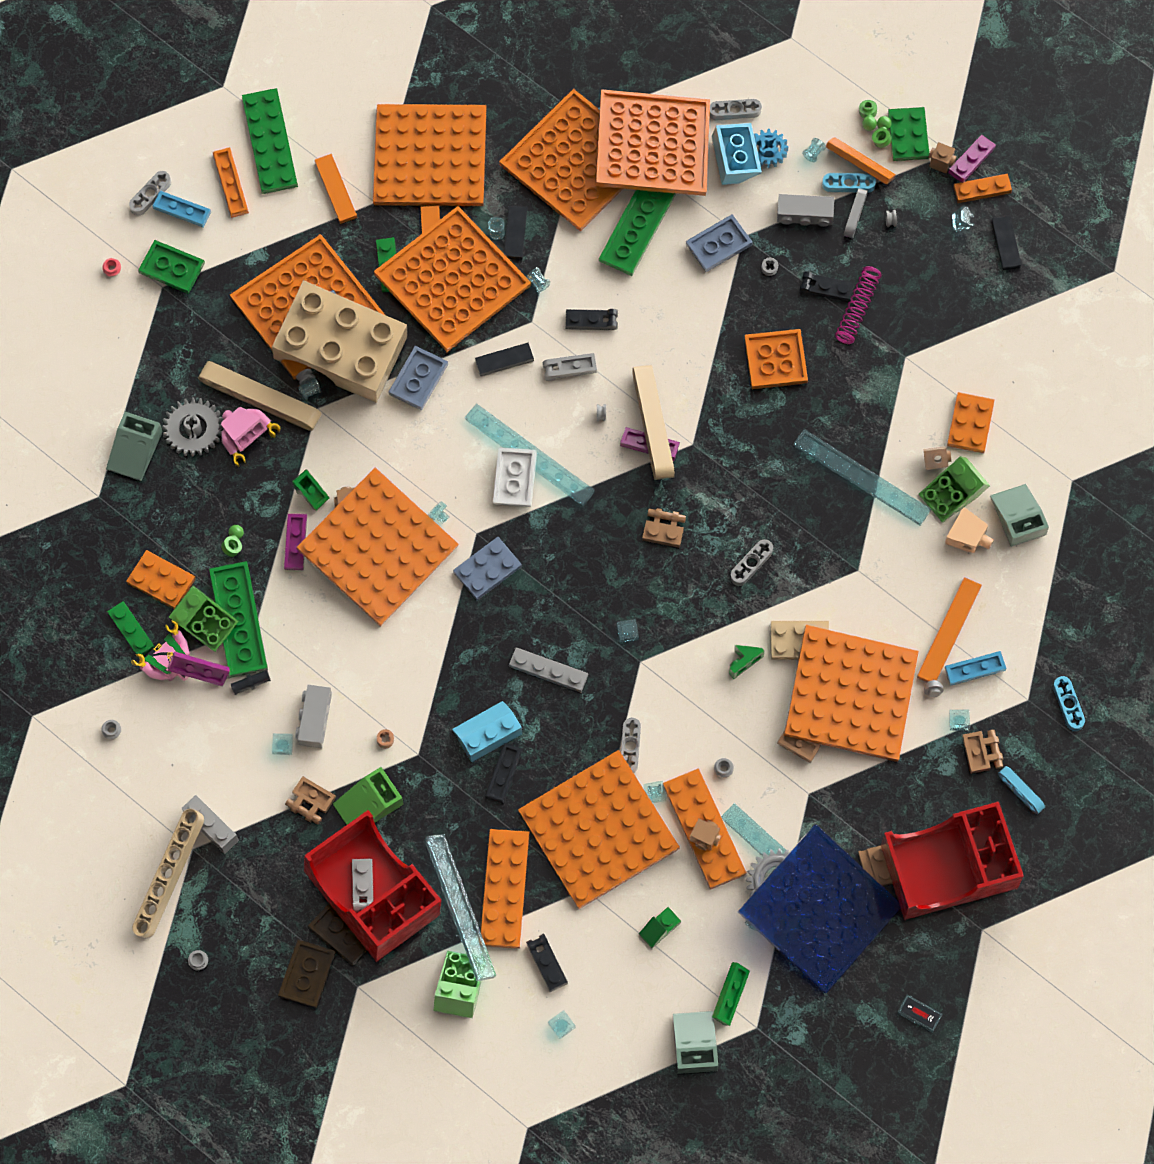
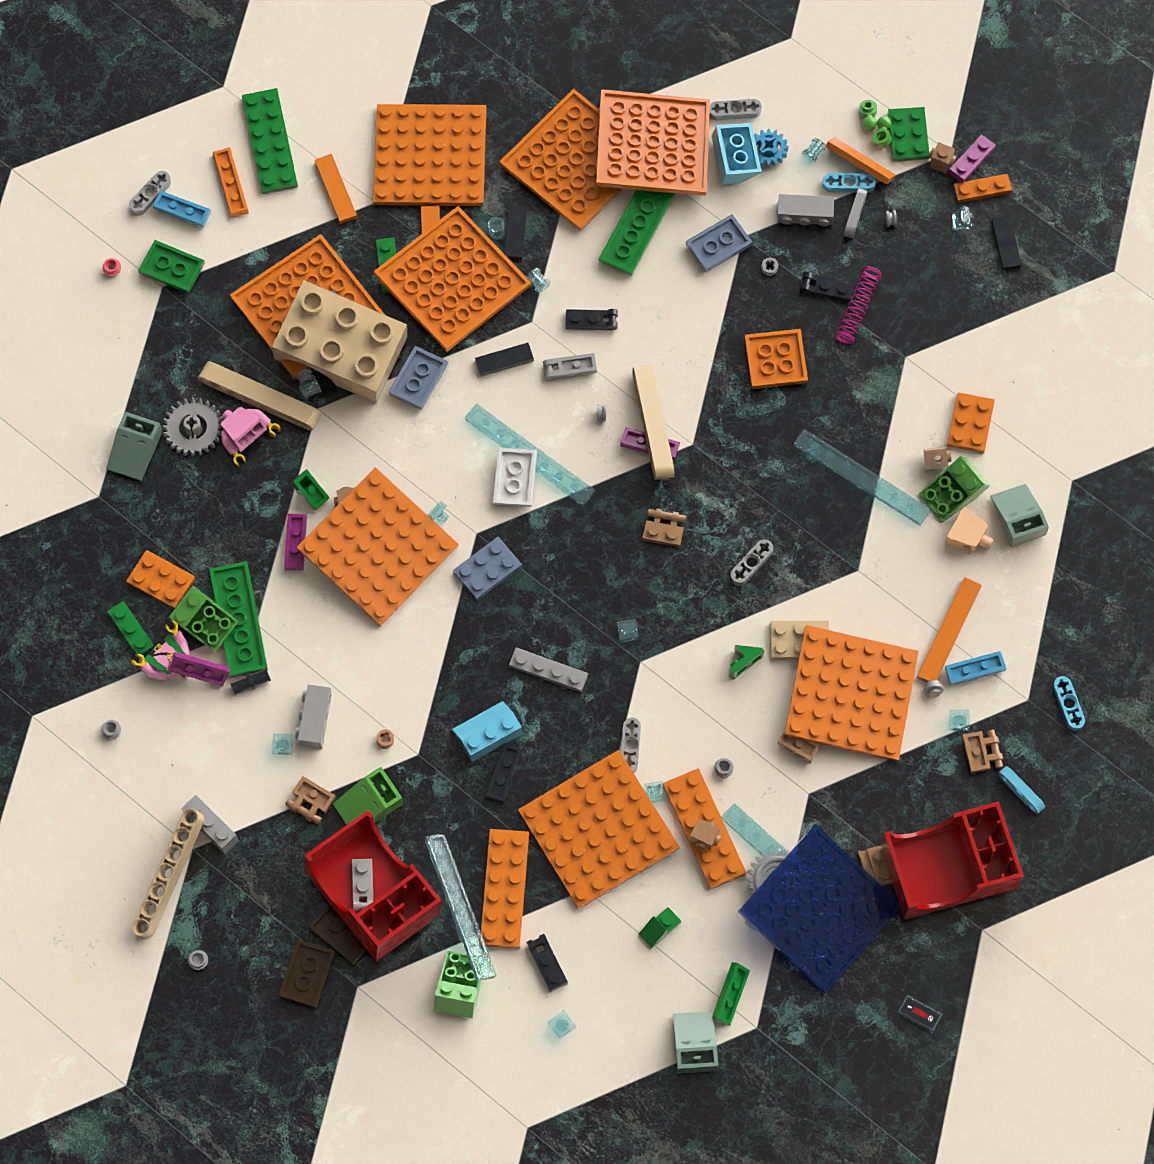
bright green plate [221,525,244,557] -> none

